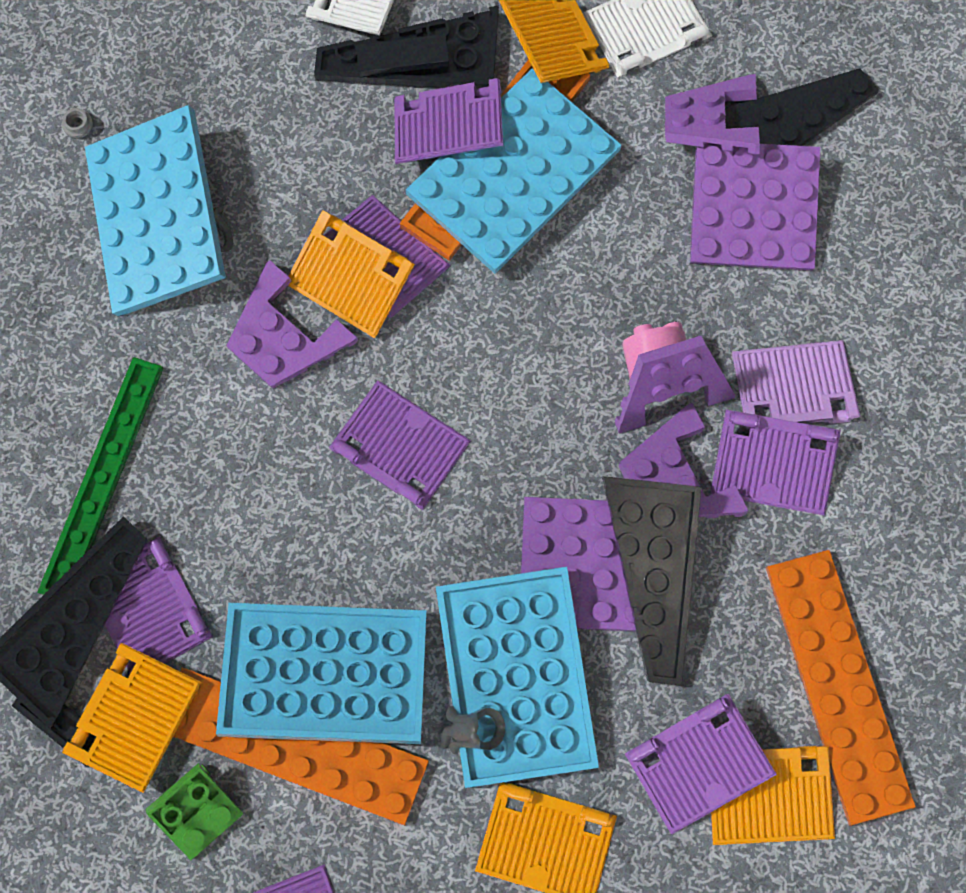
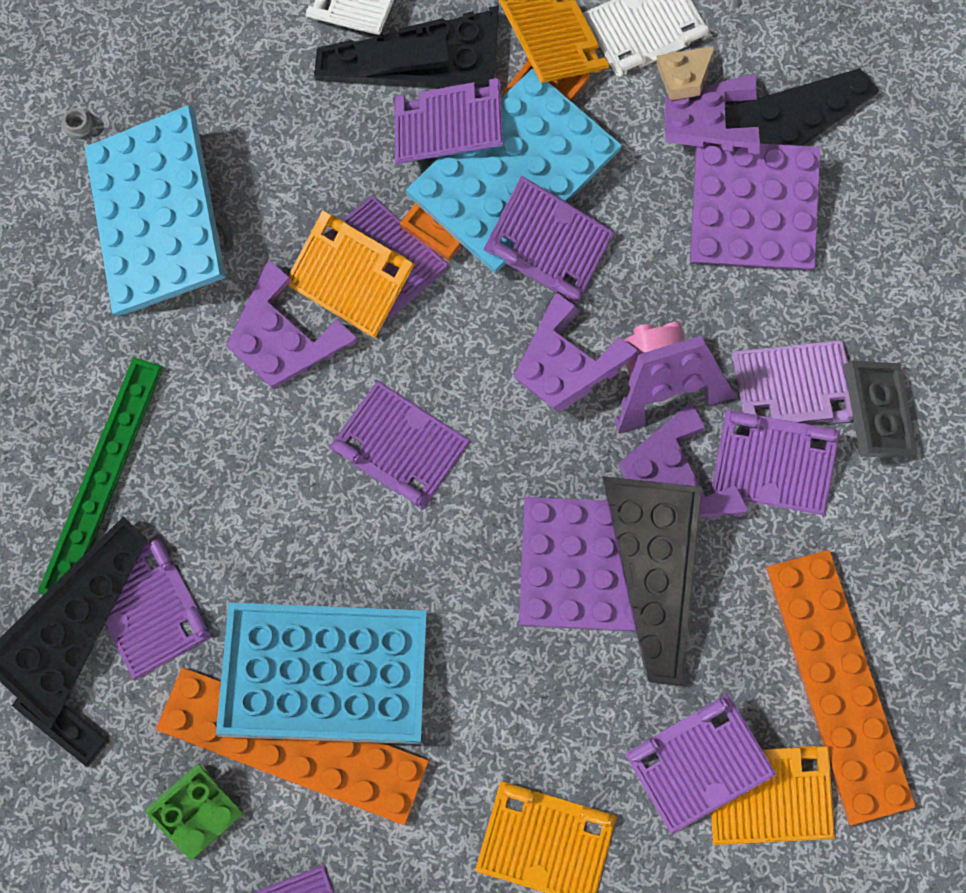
light orange window [62,643,202,793] -> none
medium azure plate [436,567,599,788] -> none
dark grey piece [440,706,505,754] -> none
none -> medium lavender window [483,176,614,305]
none -> medium lavender wing [513,293,640,413]
none -> tan wing [657,46,714,101]
none -> dark grey plate [844,360,918,458]

